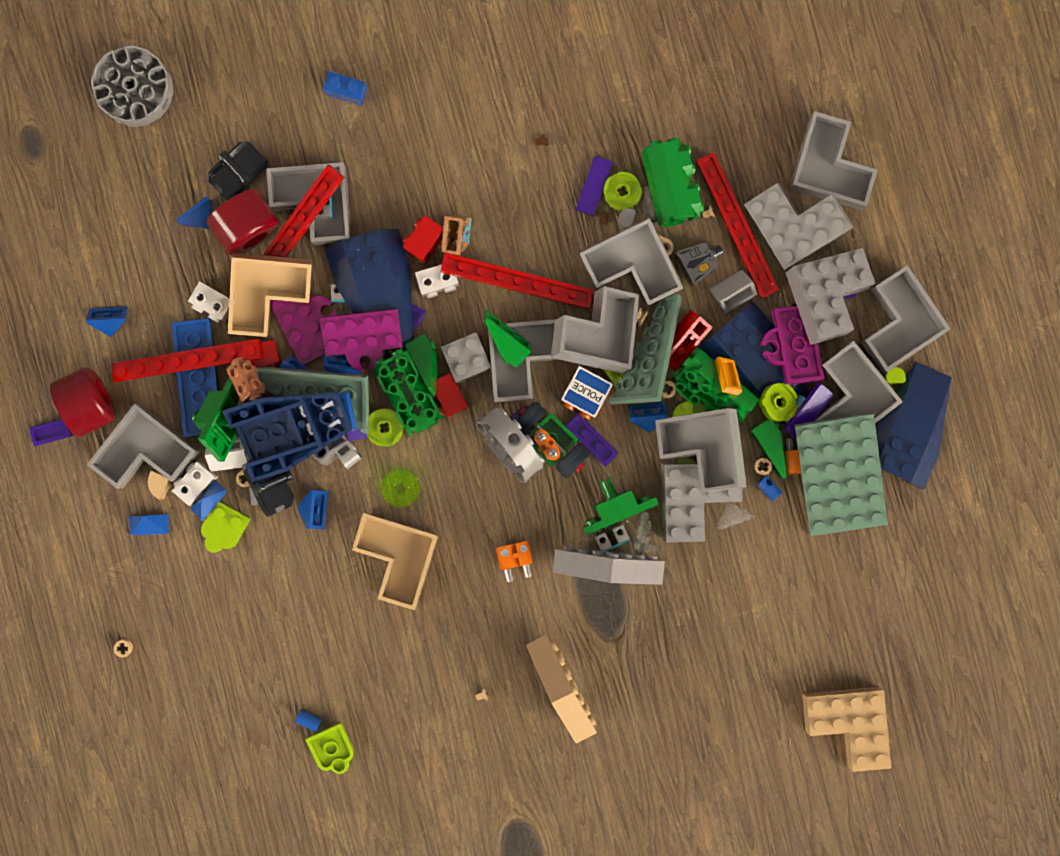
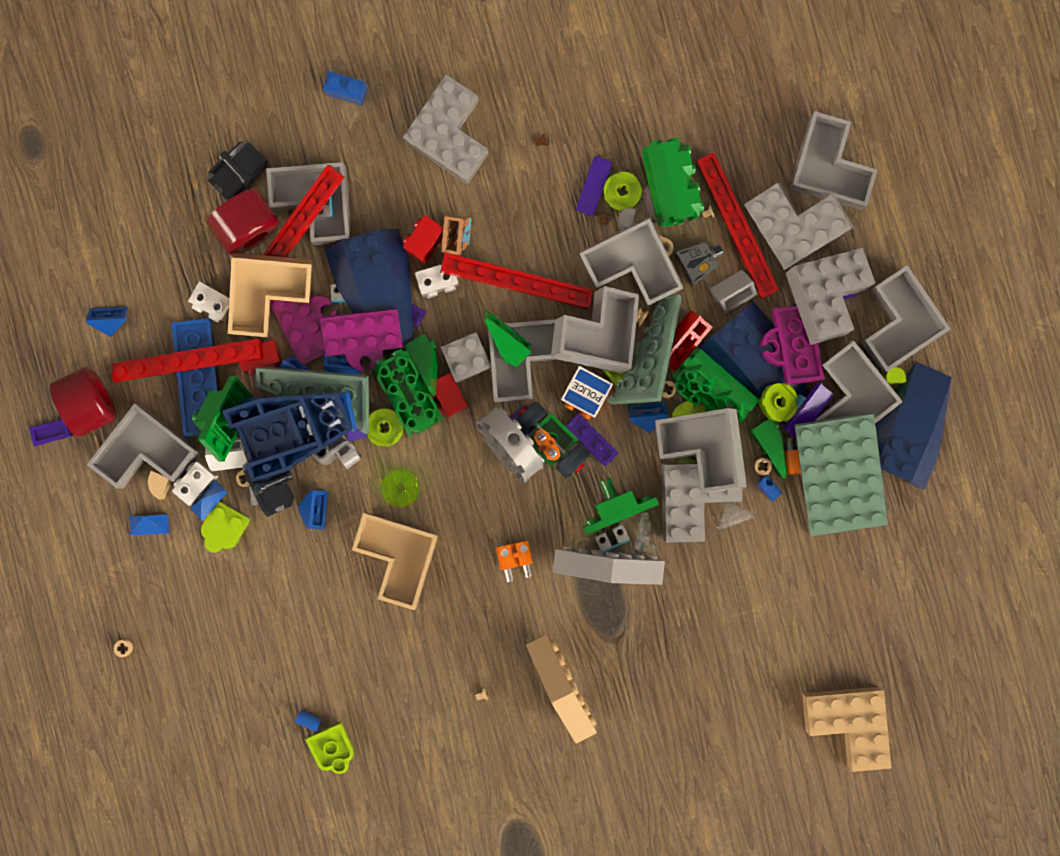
light grey brick [91,45,174,127] -> none
blue slope [176,196,213,229] -> none
nougat brick [226,357,265,405] -> none
light orange tile [714,357,742,395] -> none
none -> light grey piece [403,75,489,185]

